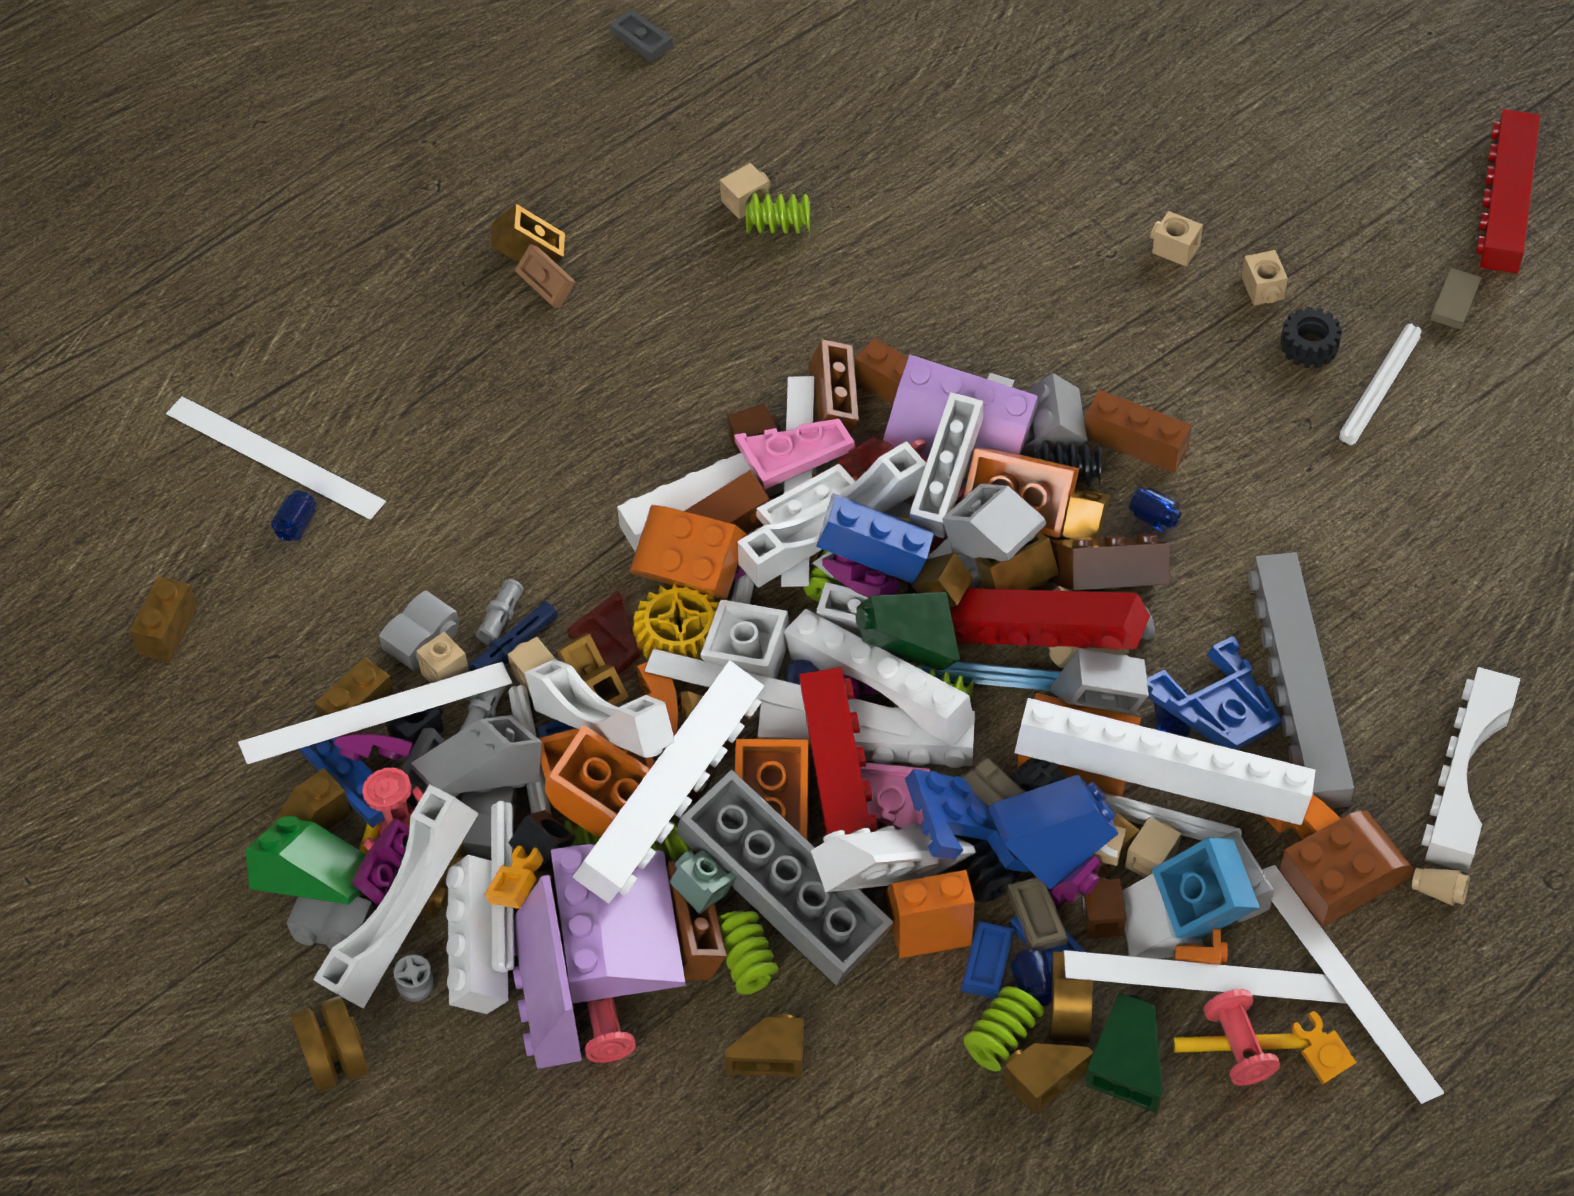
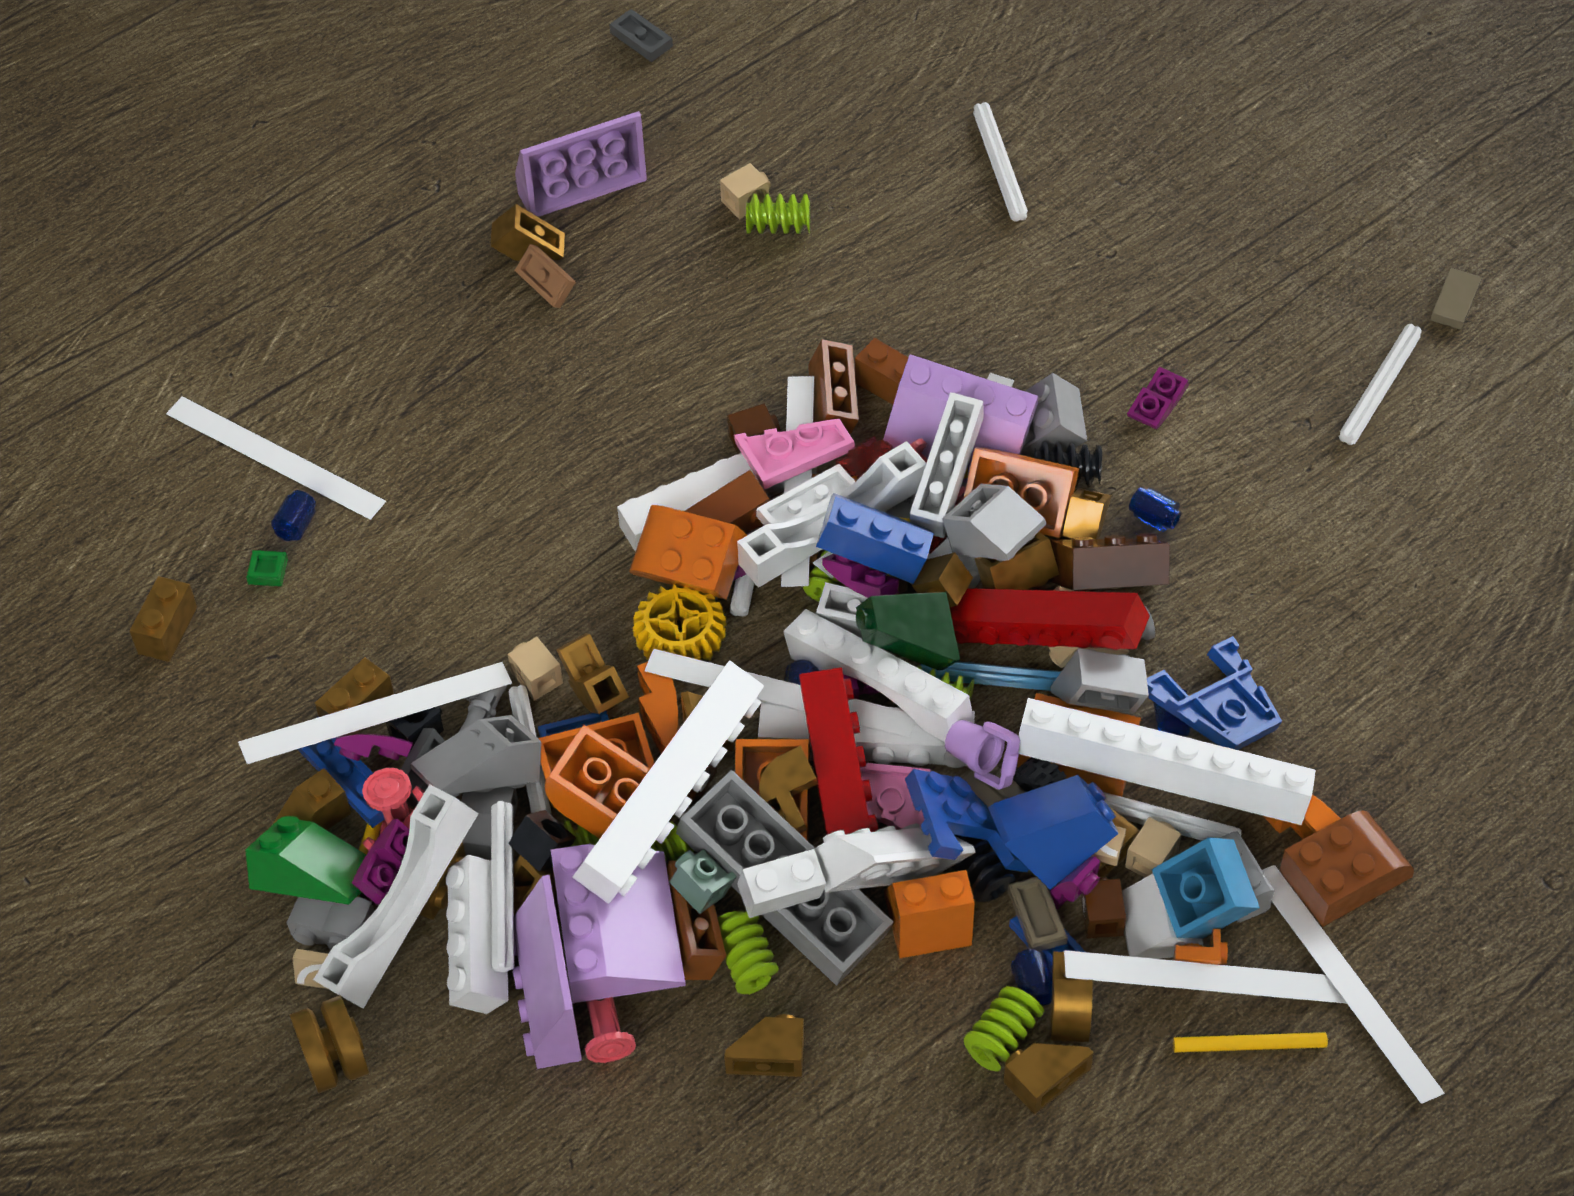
light grey brick [379,591,459,670] -> none
light grey wheel [393,955,434,1002] -> none
tan brick [416,632,469,683] -> none
dark blue pin [468,601,558,671] -> none
light grey pin [476,579,524,645] -> none
light orange plate [484,846,543,909] -> none
white arch [525,659,675,758] -> none
clear red wing [567,591,640,675] -> none
white slope [701,599,790,679] -> none
blue tile [961,921,1014,999] -> none
dark orange brick [1085,390,1192,473] -> none
dark green slope [1085,993,1163,1113] -> none
tan brick [1150,211,1203,267] -> none
coral hose [1203,989,1280,1086] -> none
tan brick [1241,250,1288,305] -> none
light grey brick [1248,552,1354,809] -> none
black tyre [1280,307,1342,368] -> none
light orange plate [1291,1011,1356,1085] -> none
tan cone [1412,868,1470,906] -> none
white arch [1421,667,1520,873] -> none
red brick [1475,109,1540,274] -> none
none -> green tile [246,550,288,587]
none -> tan tile [293,949,328,989]
none -> lavender slope [515,111,647,217]
none -> white brick [737,849,826,918]
none -> pearl gold brick [759,746,818,833]
none -> lavender piece [945,720,1020,790]
none -> white axle [973,102,1028,222]
none -> magenta slope [1127,367,1189,430]

